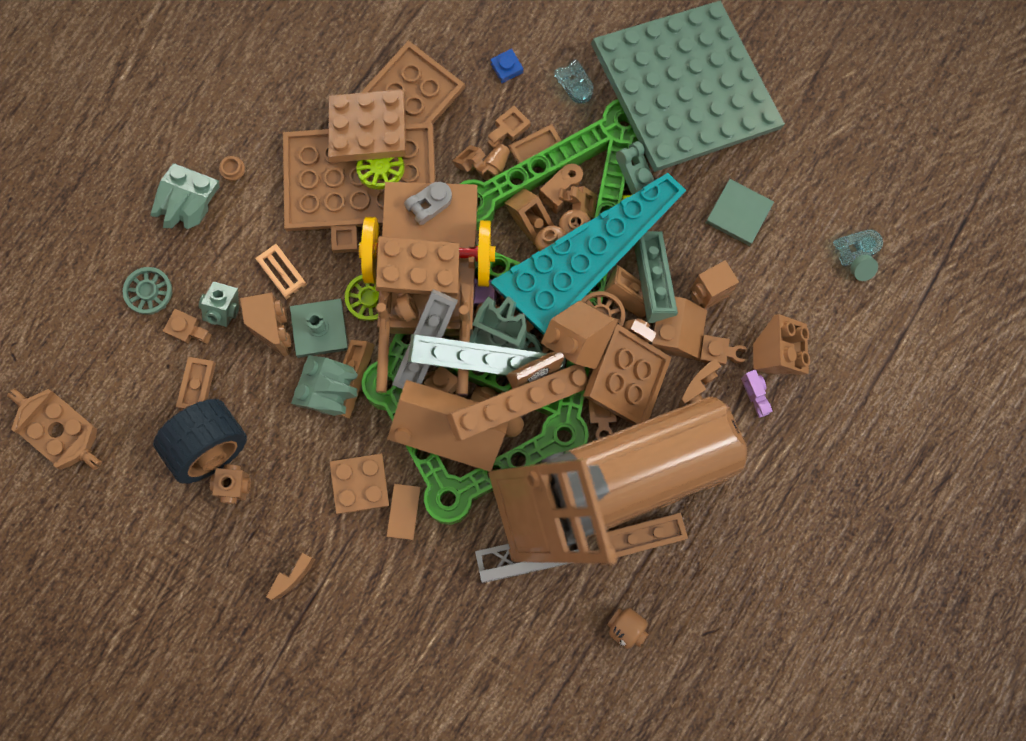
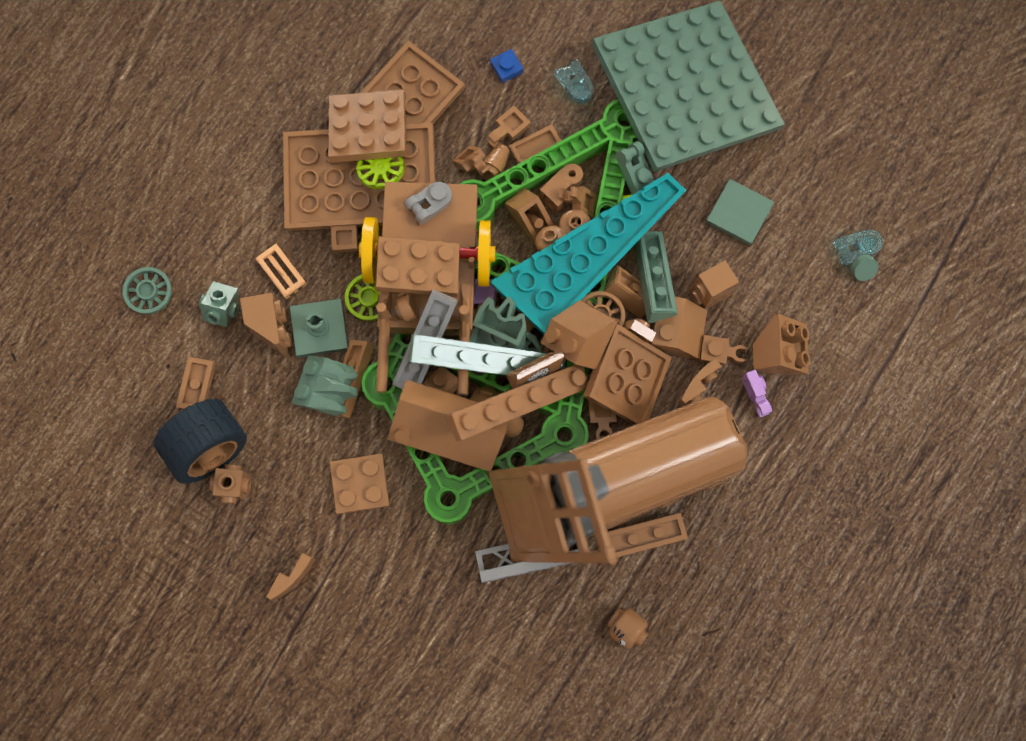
medium nougat plate [7,388,102,470] -> none
sand green plate [151,163,219,229] -> none
medium nougat plate [163,309,212,344] -> none
medium nougat plate [219,156,245,181] -> none
medium nougat tile [387,484,421,541] -> none

